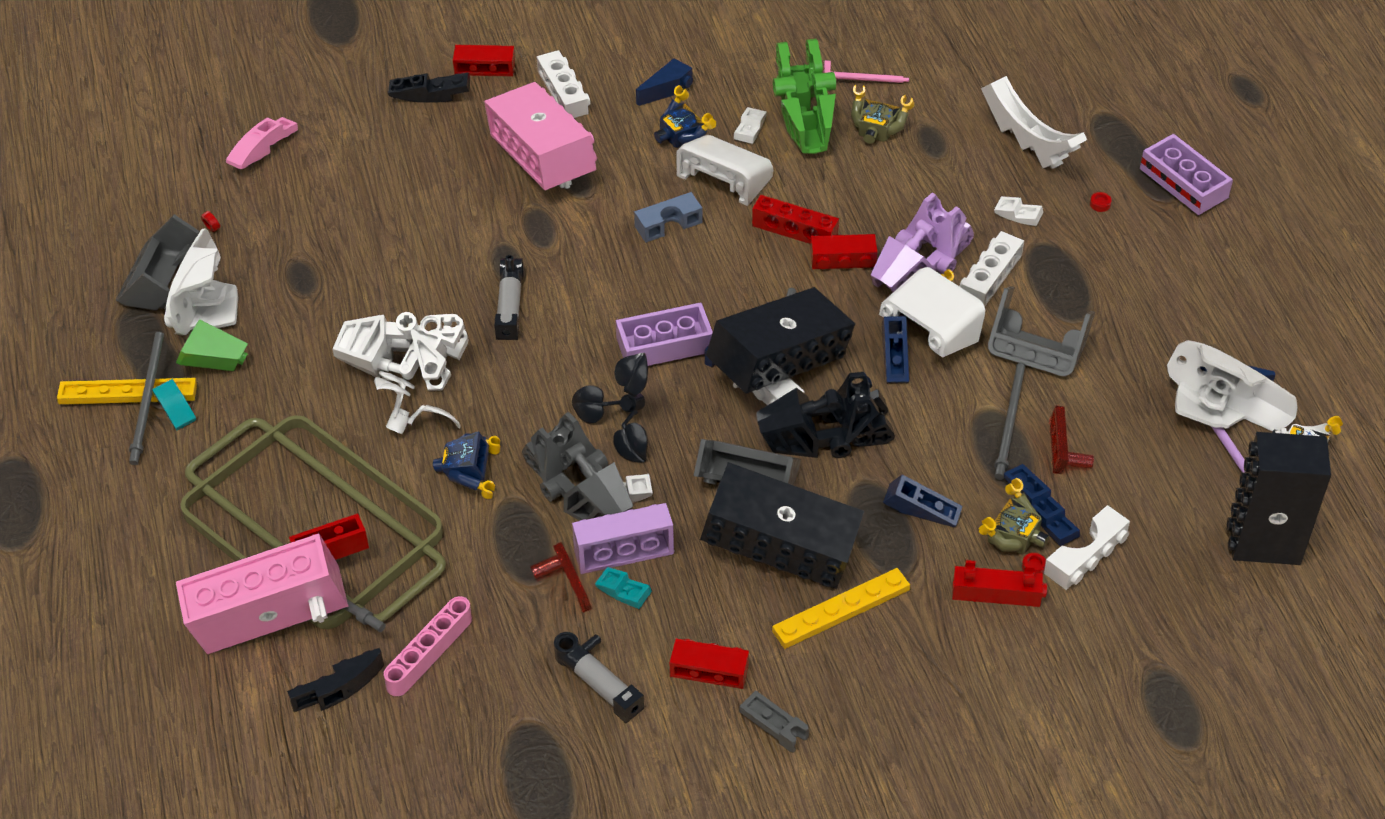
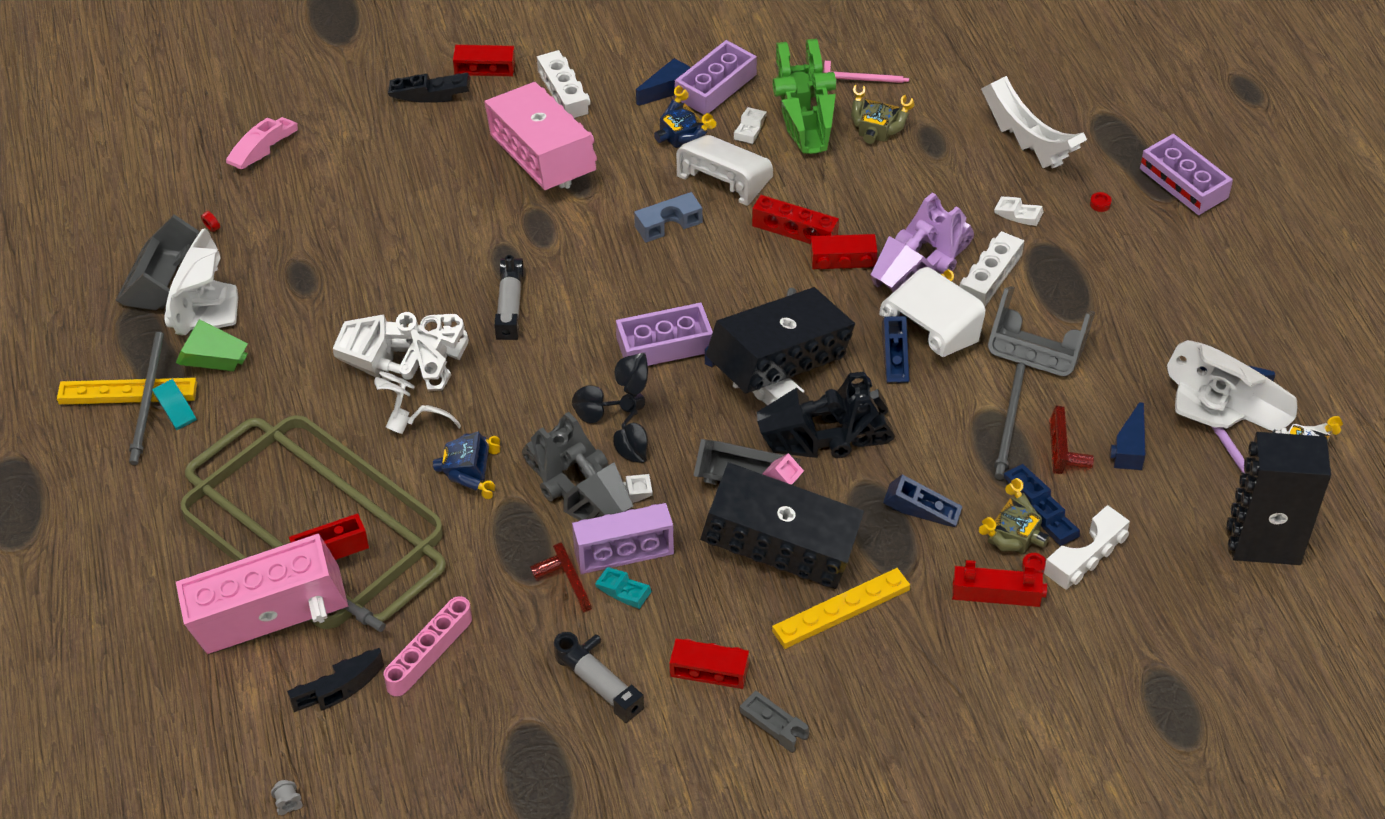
none -> light grey brick [271,780,303,815]
none -> lavender brick [675,40,757,115]
none -> bright pink panel [763,453,804,485]
none -> dark blue slope [1110,402,1145,470]

